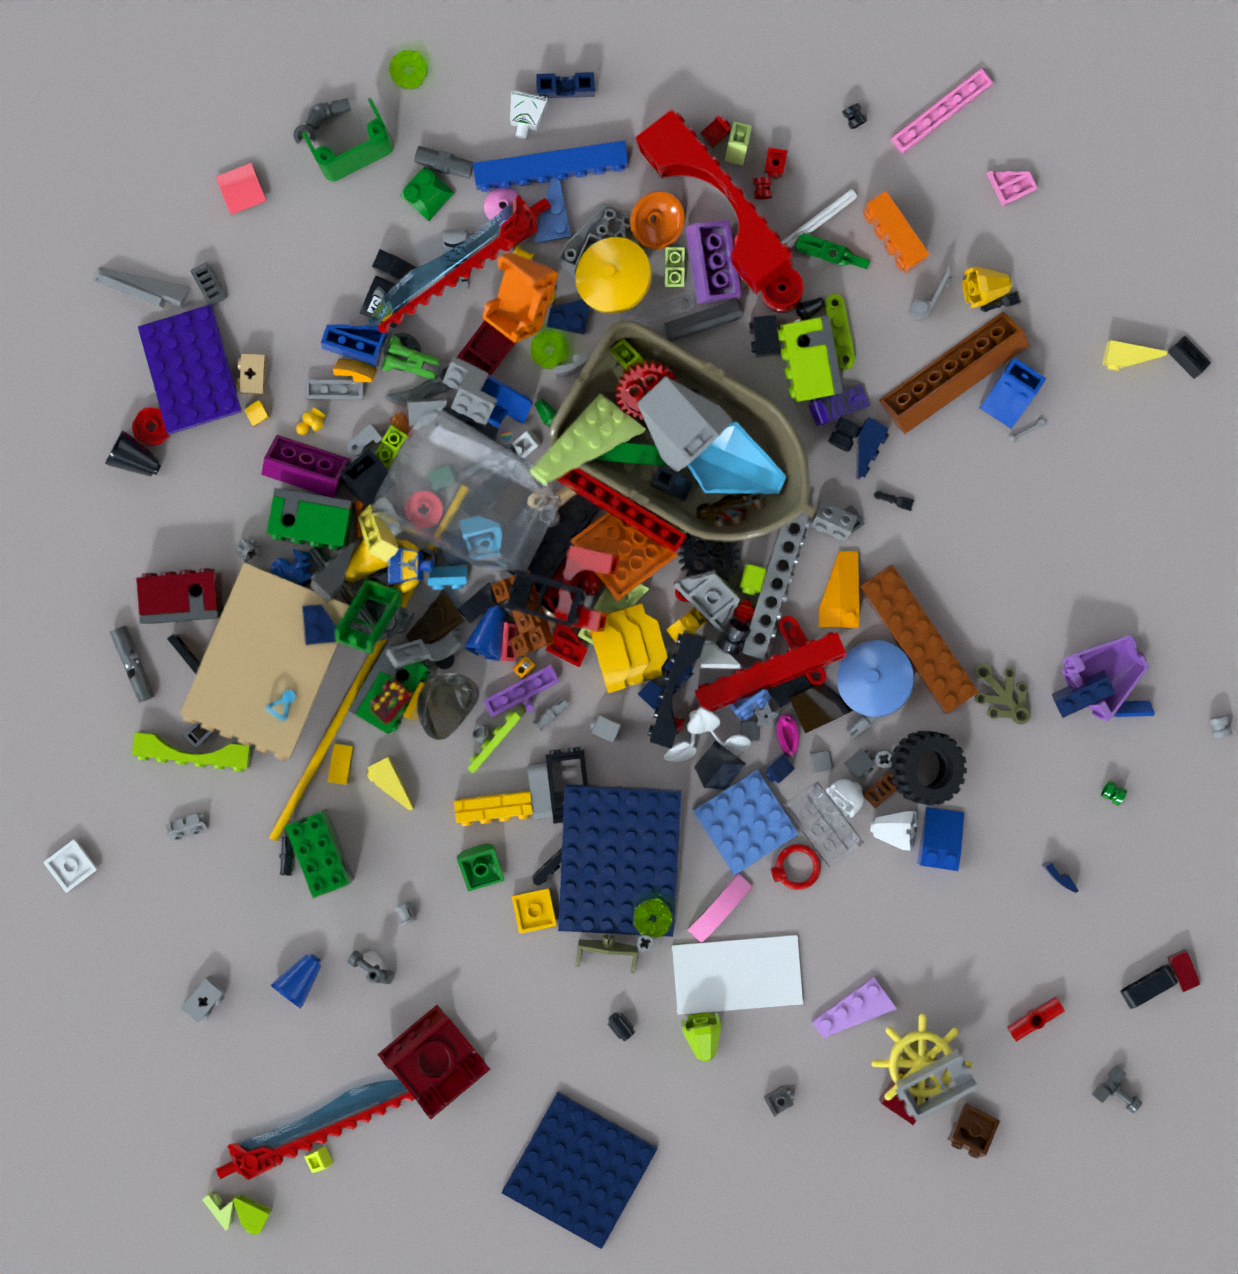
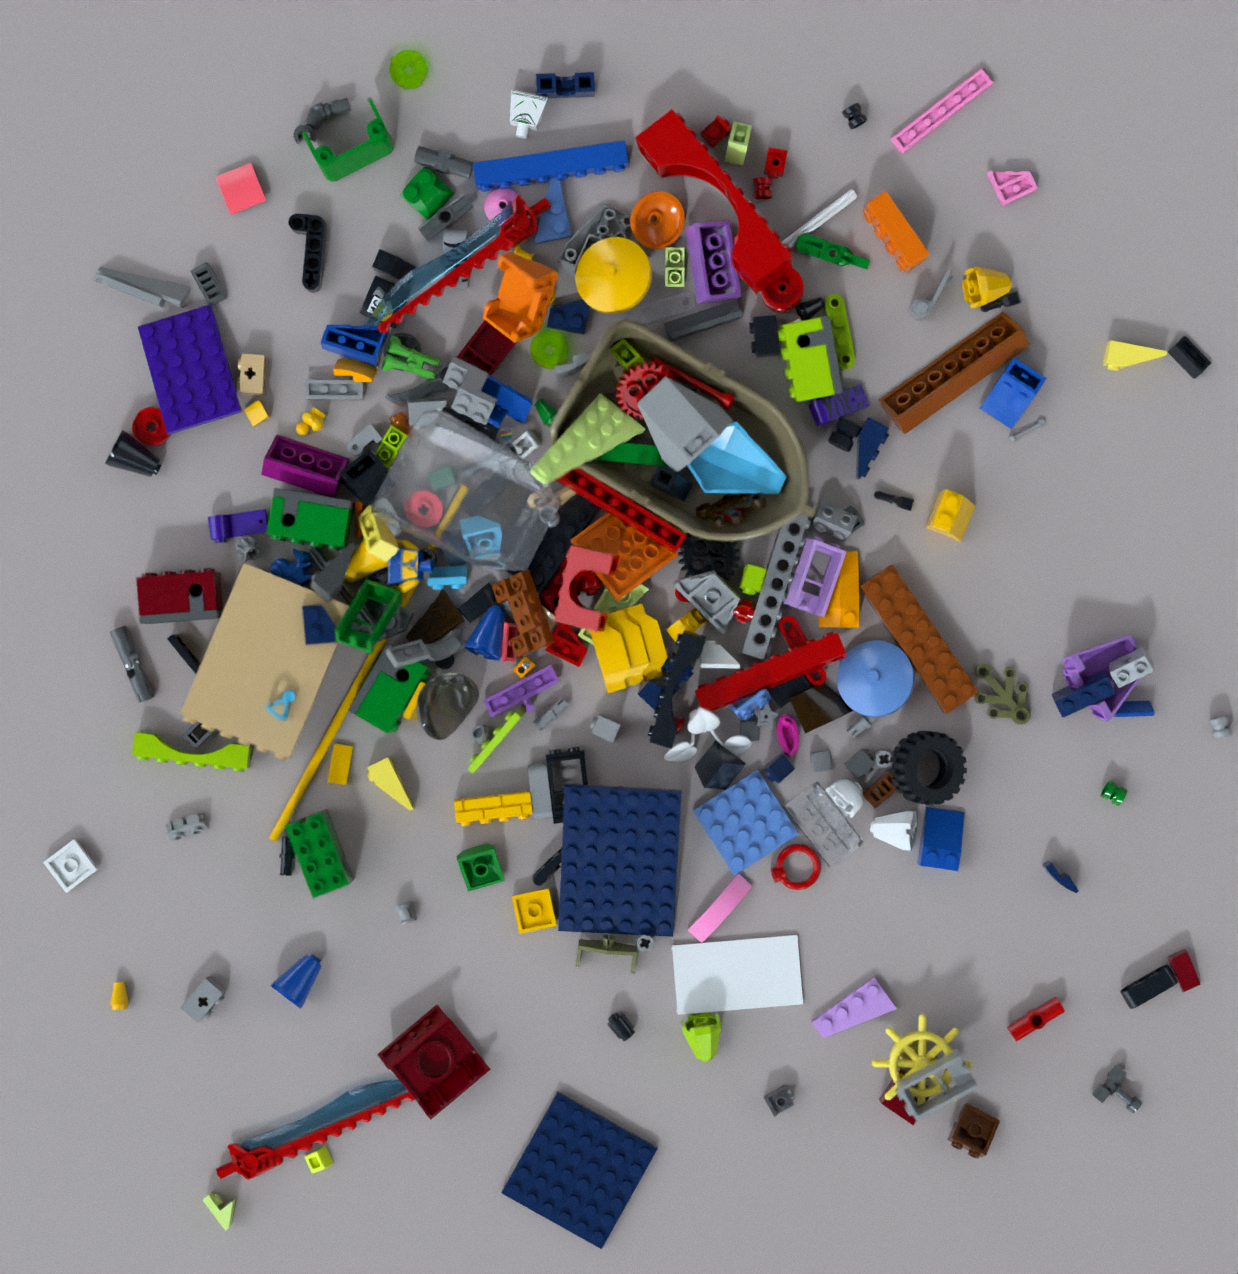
lime slope [233,1193,272,1235] -> none
dark grey bar [348,950,395,984] -> none
slope [370,678,414,725] -> none
black door [504,569,586,628] -> none
clear neon green plate [634,898,672,938] -> none
black wheel [717,618,751,655] -> none
none -> yellow cone [110,982,129,1010]
none -> dark purple door [208,509,268,543]
none -> black beam [288,213,327,293]
none -> dark grey piece [418,193,474,242]
none -> red piece [652,357,736,410]
none -> lavender door [784,536,846,617]
none -> yellow slope [926,489,975,541]
none -> light grey brick [1109,646,1154,688]

